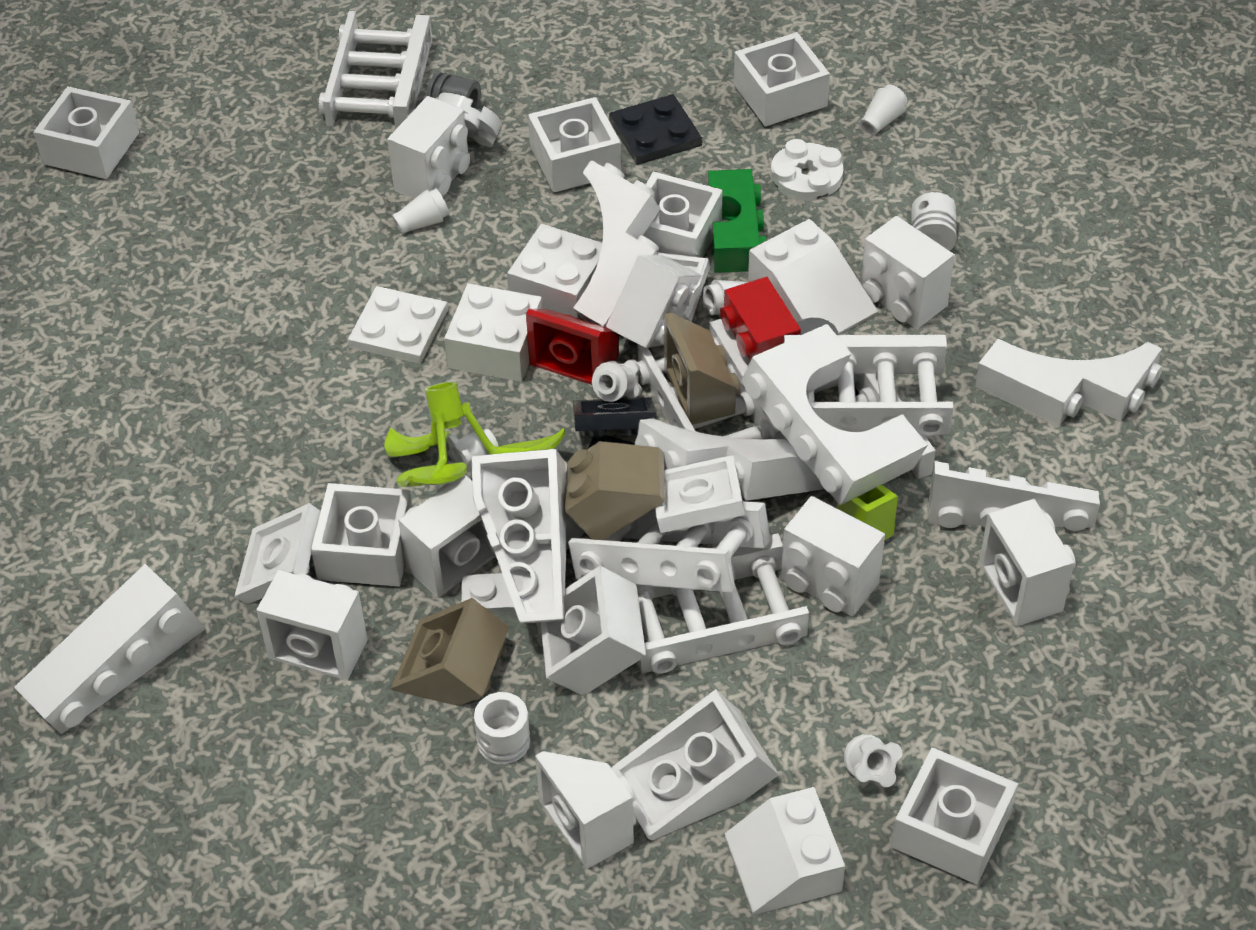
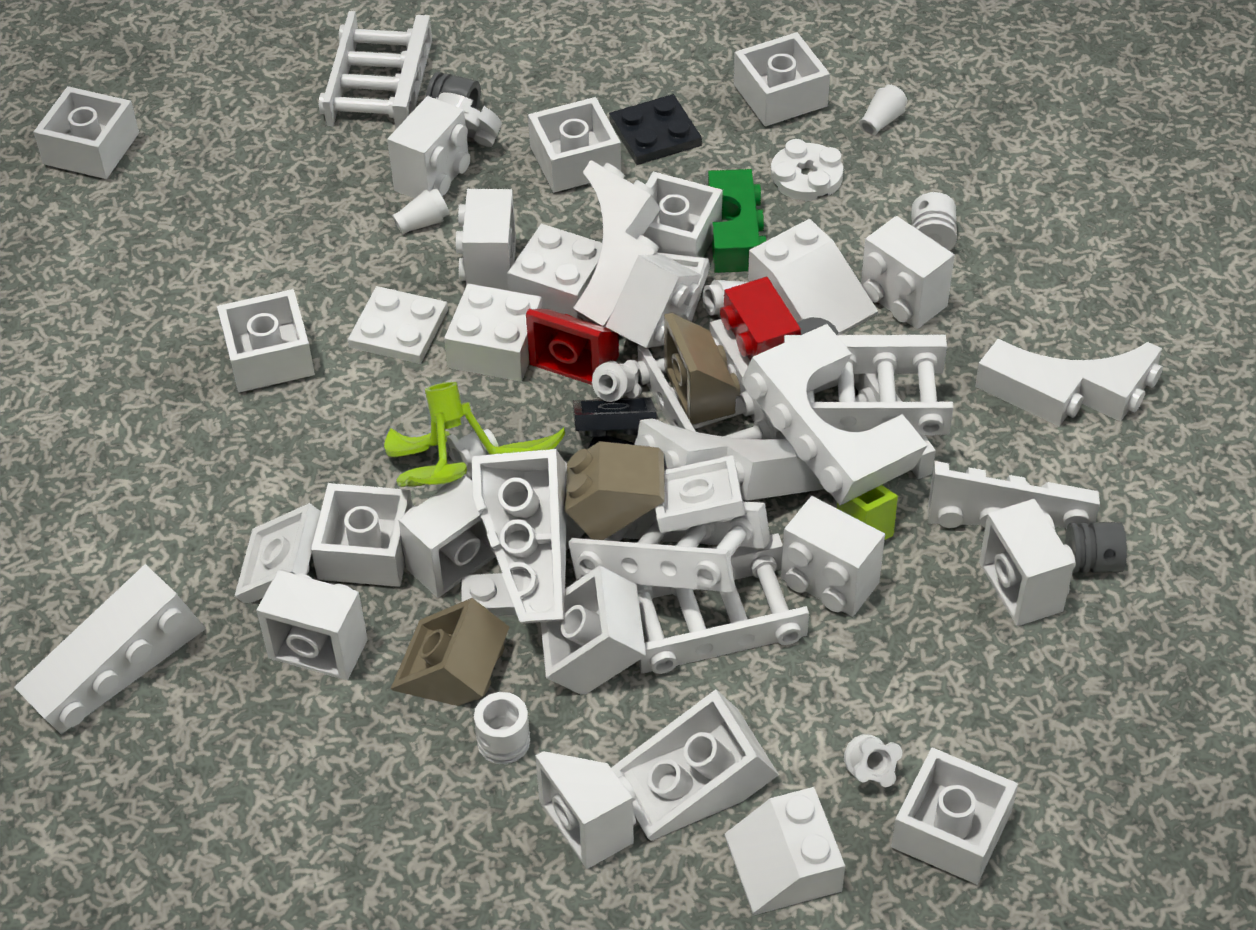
none -> white brick [217,289,315,393]
none -> white brick [456,189,516,291]
none -> dark grey piece [1066,522,1127,573]

